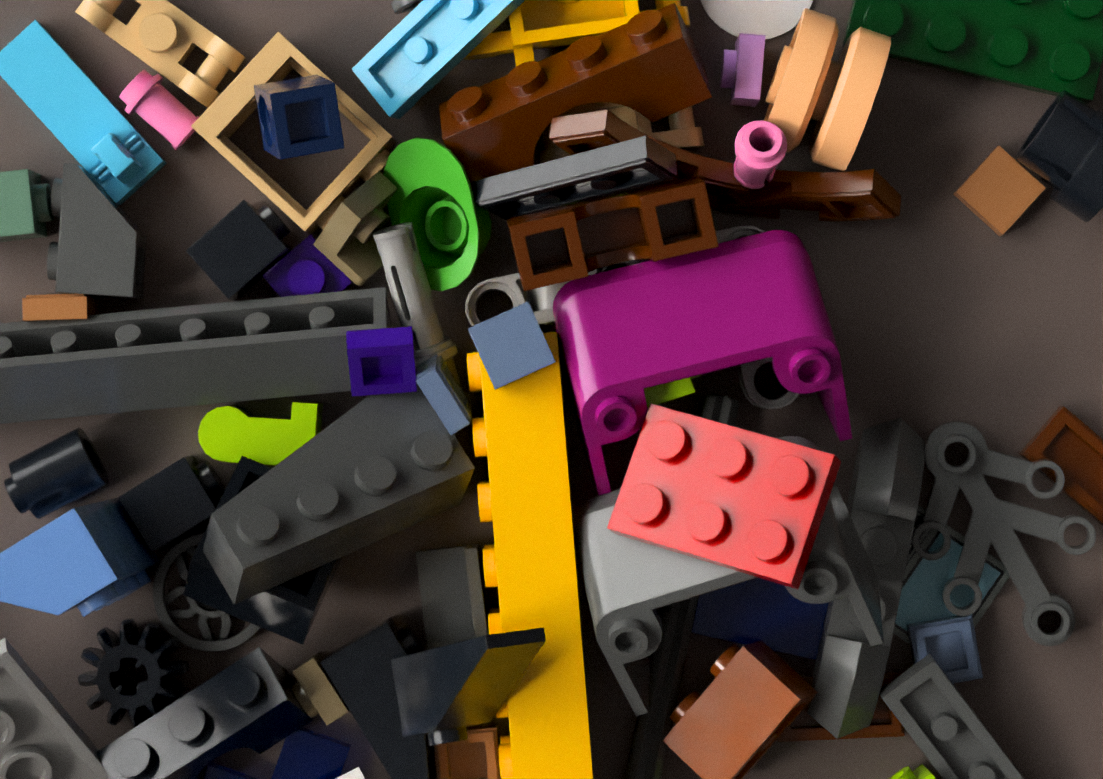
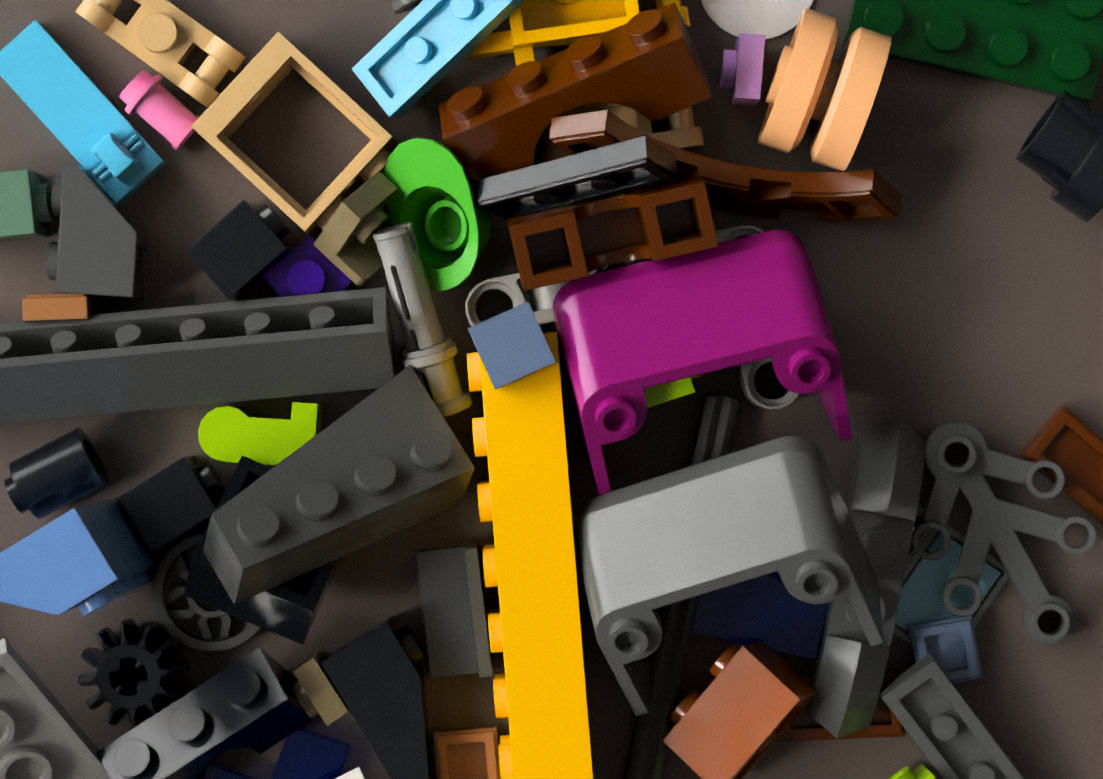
dark blue brick [254,75,345,160] -> none
dark purple plate [346,326,417,396] -> none
black slope [391,627,546,746] -> none
sand blue tile [416,354,472,435] -> none
plate [607,403,841,589] -> none
bright pink pin [733,120,787,189] -> none
medium nougat tile [953,145,1046,236] -> none

